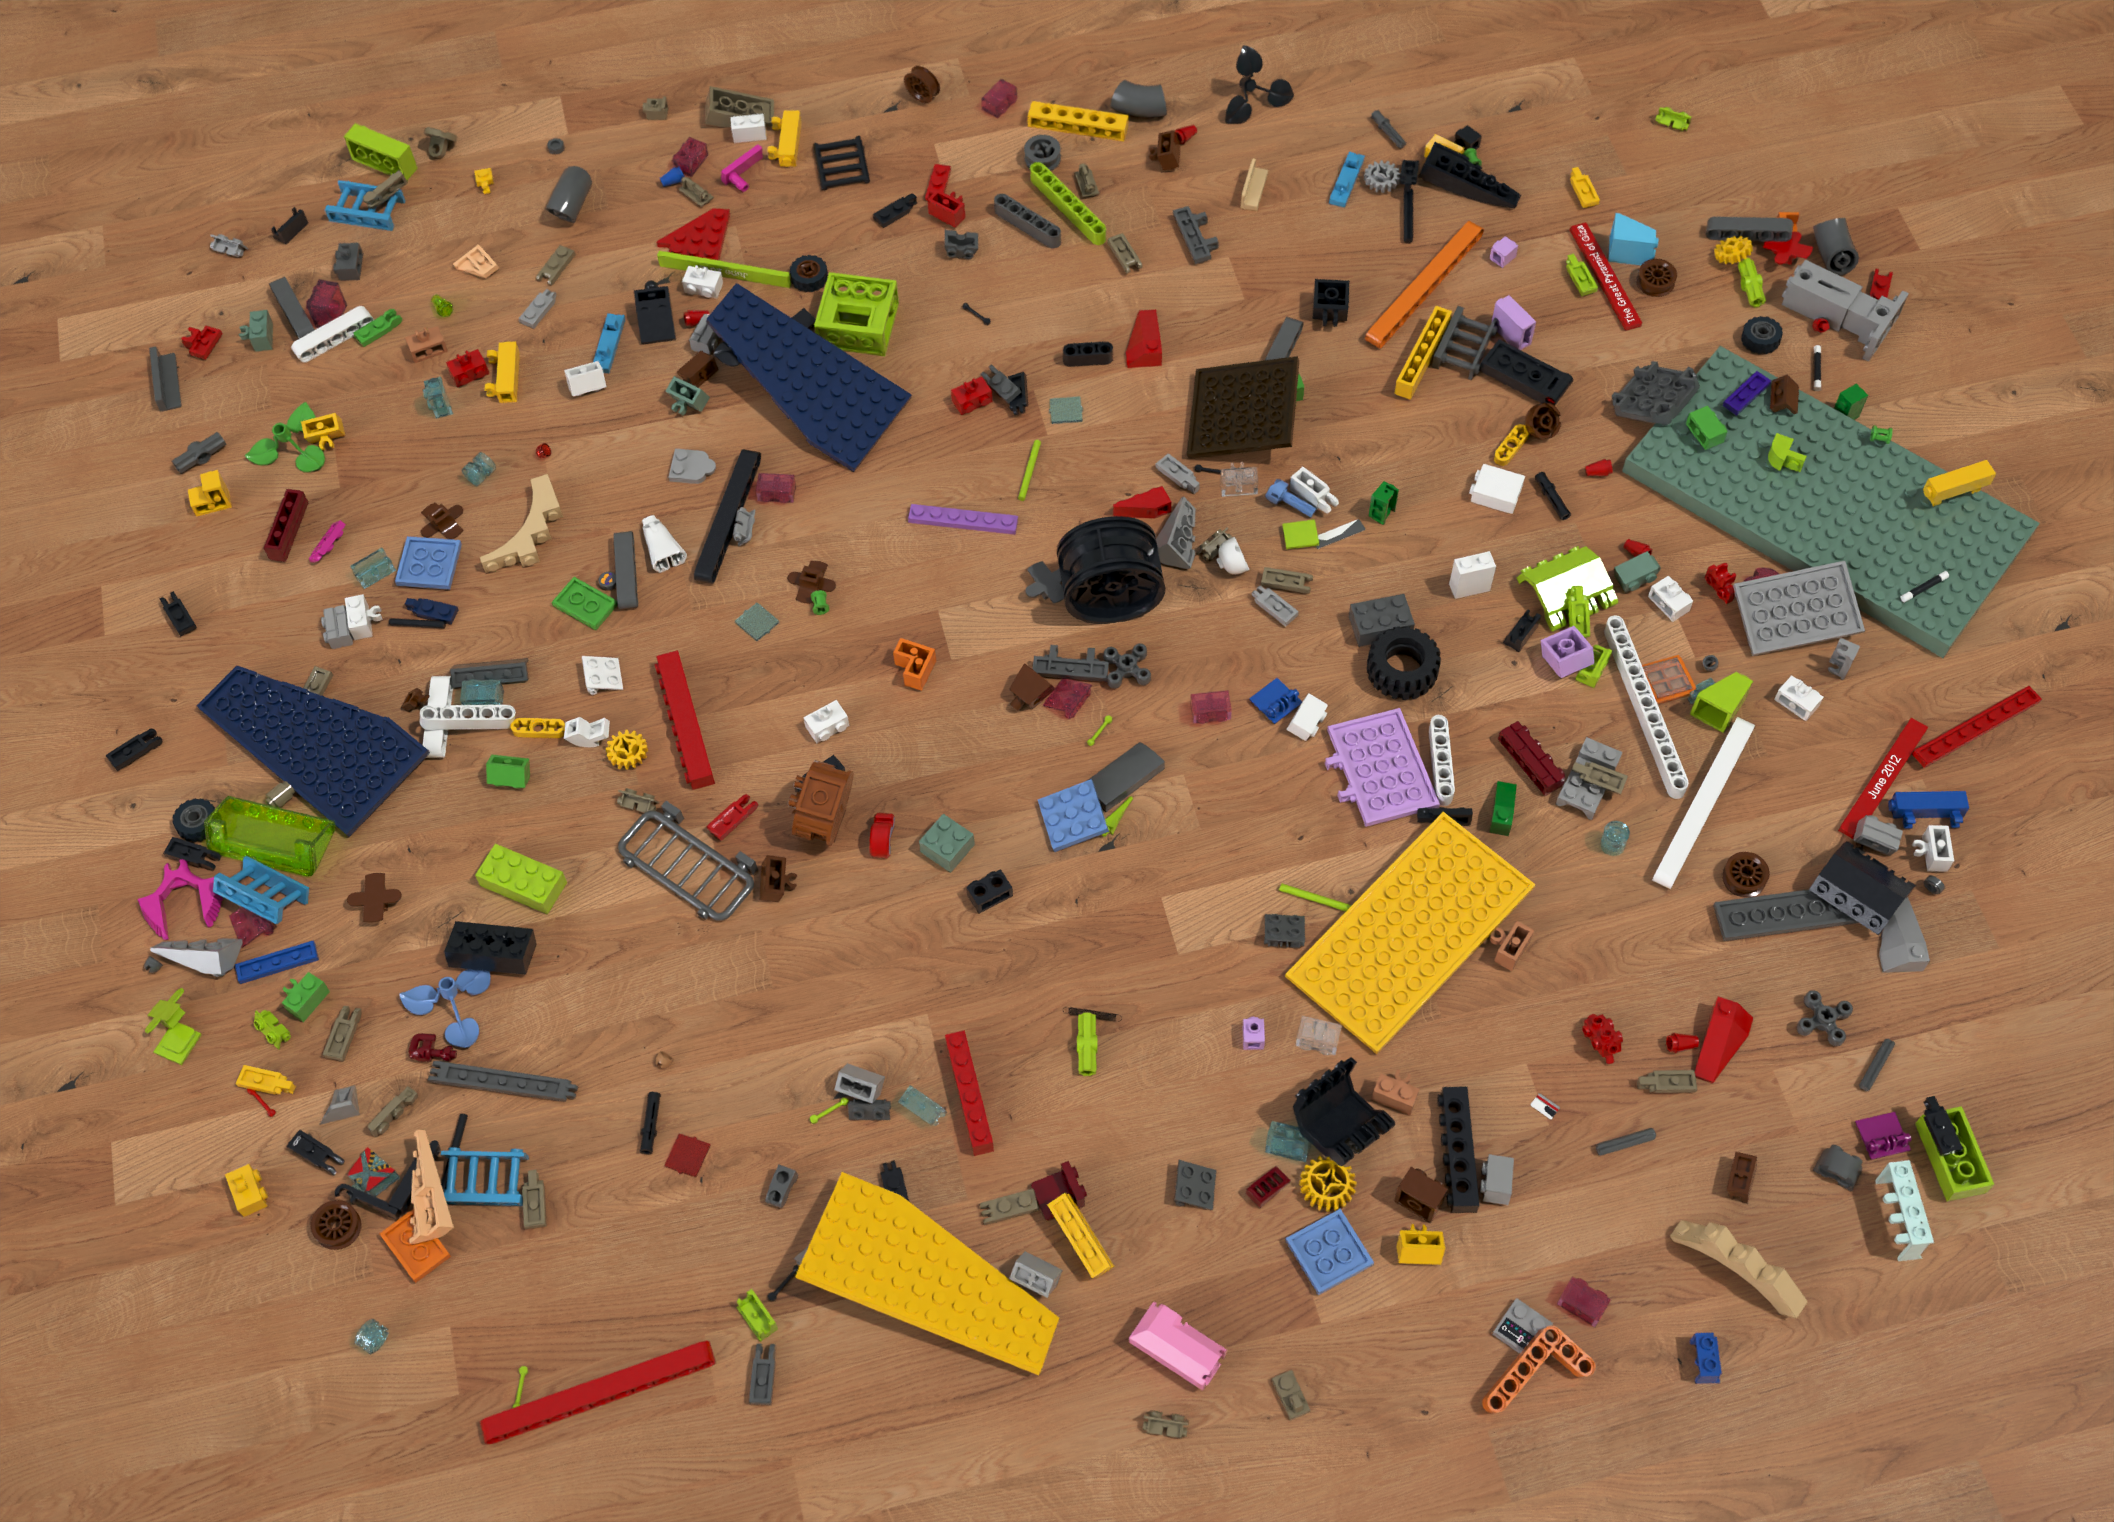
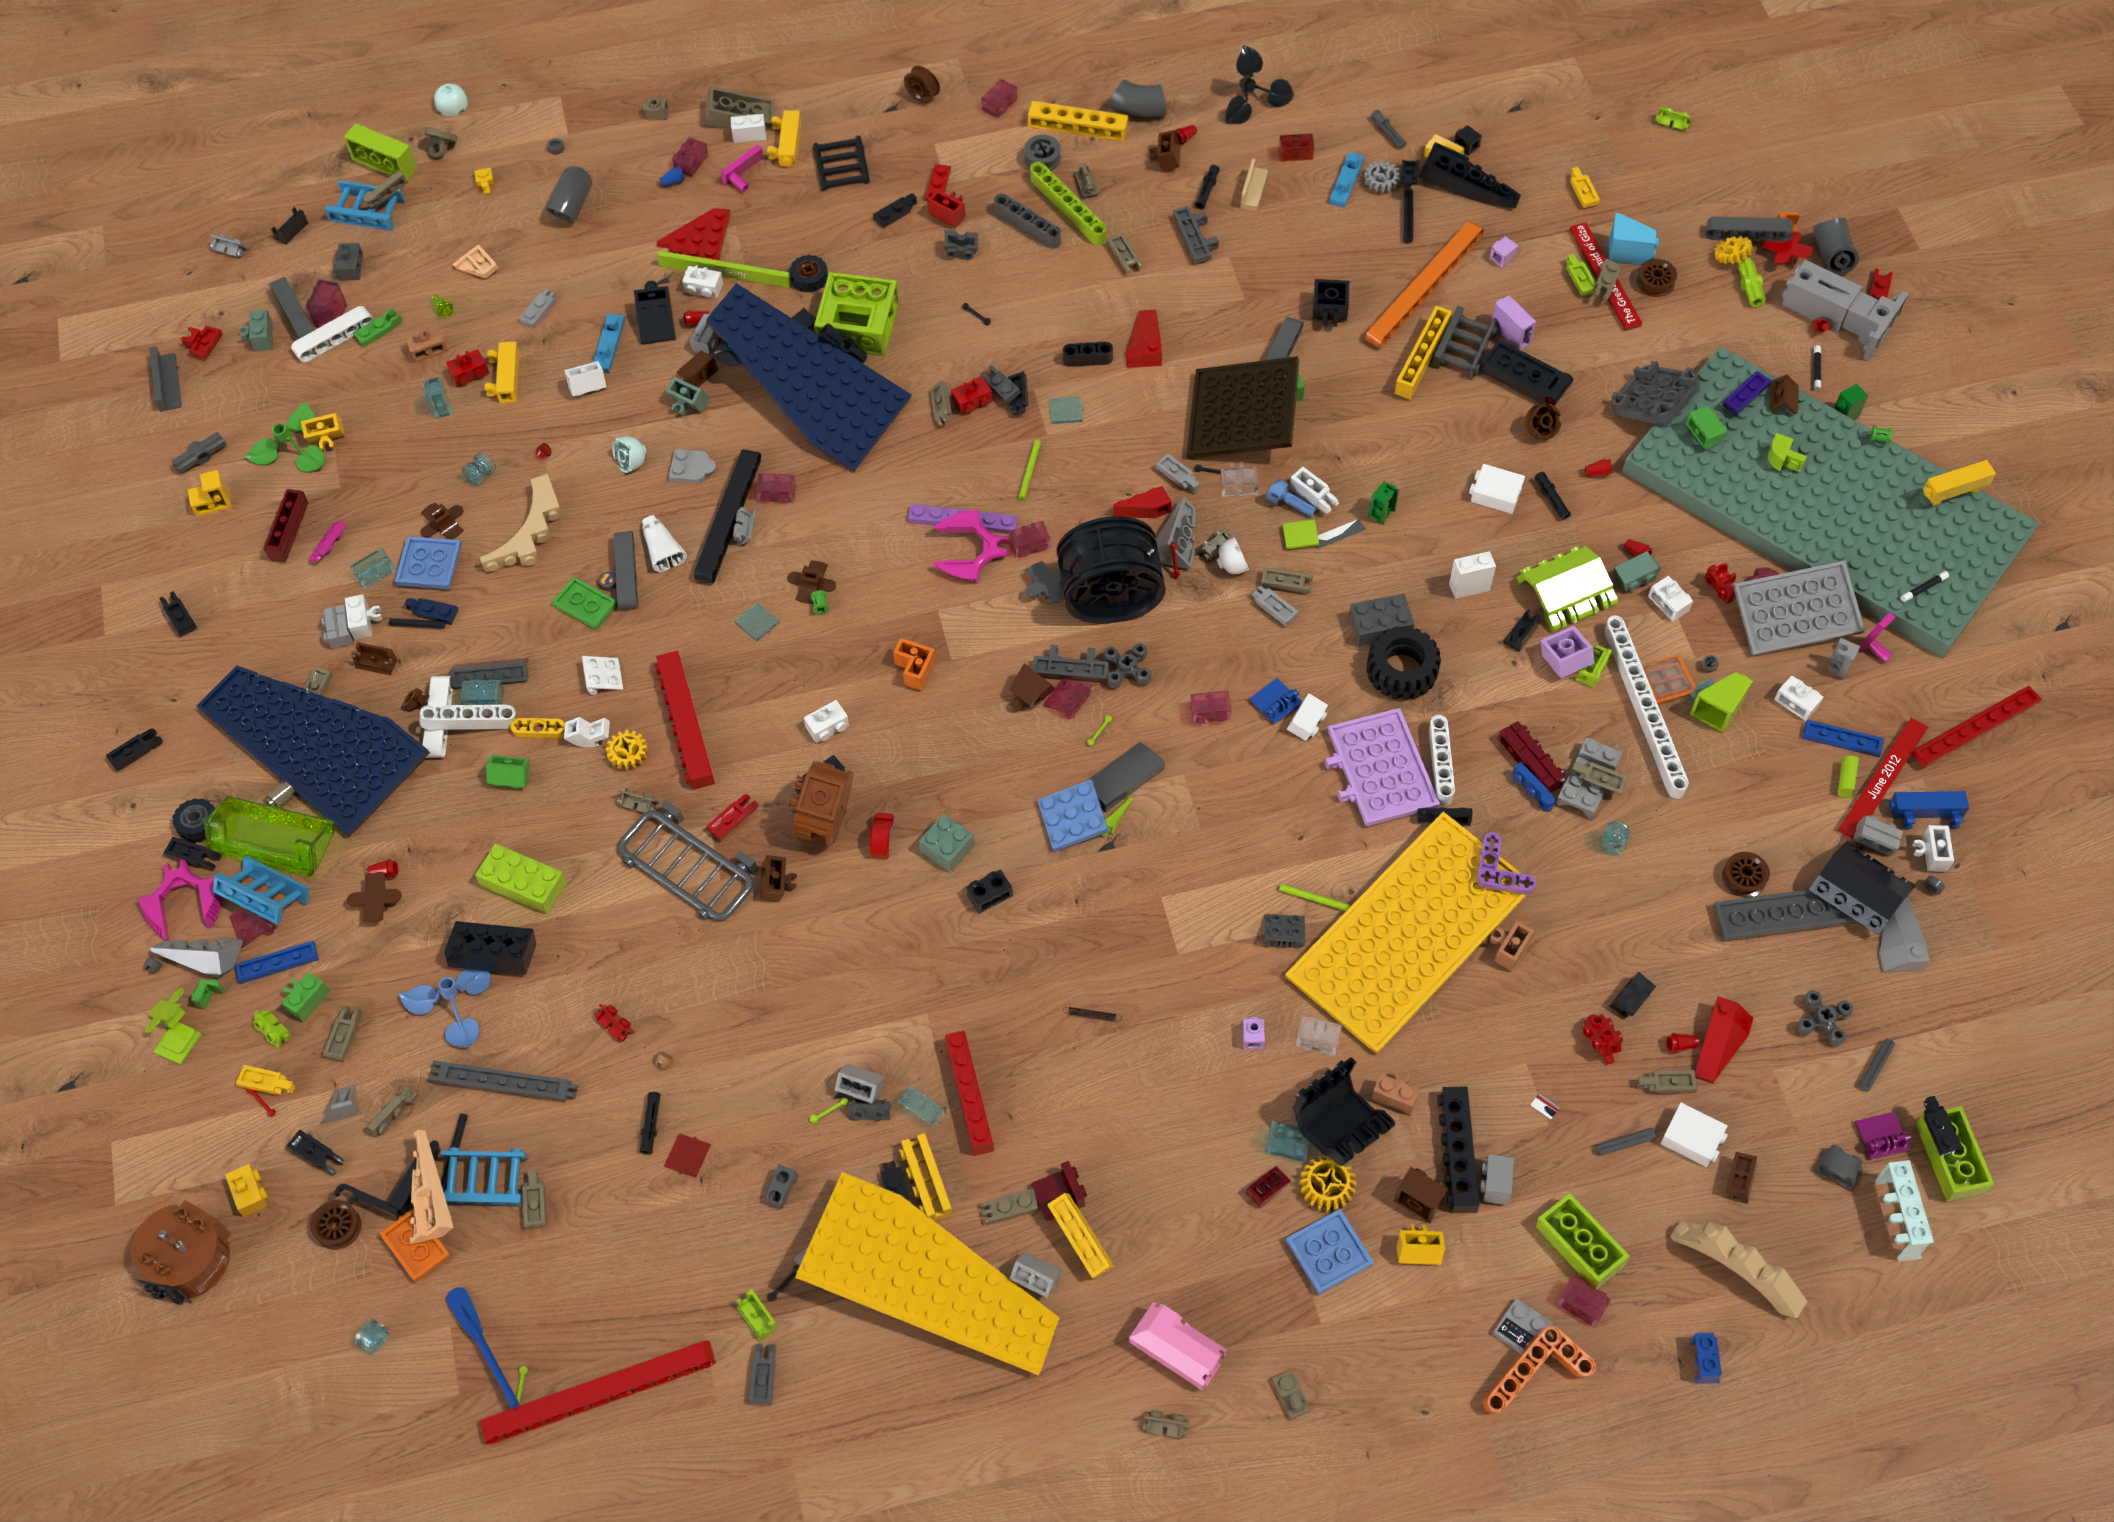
torso [346,1147,400,1198] -> none
dark red piece [408,1033,457,1062] -> none
dark tan hinge [536,245,575,286] -> none
dark tan hinge [679,177,714,207] -> none
lime piece [1077,1013,1097,1076] -> none
dark grey hinge [1174,1160,1216,1210] -> none
bright green bush [1463,148,1482,166] -> none
green slope [1489,781,1517,836] -> none
yellow beam [1494,424,1529,466] -> none
lime hinge [1568,585,1590,637] -> none
white beam [1652,717,1755,889] -> none
black wheel [1741,316,1783,354] -> none
none -> dark orange piece [131,1200,231,1305]
none -> bright green bracket [191,979,225,1010]
none -> reddish brown hinge [352,642,397,676]
none -> red cone [367,859,399,878]
none -> light aqua cylinder [434,83,468,117]
none -> blue piece [446,1287,520,1409]
none -> red hinge [595,1004,635,1042]
none -> light aqua cylinder [612,436,646,473]
none -> black piece [819,323,868,363]
none -> yellow brick [899,1133,953,1221]
none -> dark tan hinge [930,380,951,427]
none -> dark pink piece [933,510,1010,583]
none -> clear pink brick [1009,521,1051,558]
none -> red hinge [1170,542,1180,578]
none -> black pin [1195,165,1220,209]
none -> clear red brick [1278,133,1314,162]
none -> medium lavender beam [1477,832,1536,895]
none -> blue hinge [1512,763,1555,812]
none -> lime brick [1536,1193,1630,1291]
none -> dark tan hinge [1593,258,1622,302]
none -> black hinge [1610,972,1656,1018]
none -> white brick [1660,1103,1728,1167]
none -> blue tile [1802,720,1884,757]
none -> lime brick [1837,756,1859,799]
none -> dark pink piece [1859,612,1895,663]

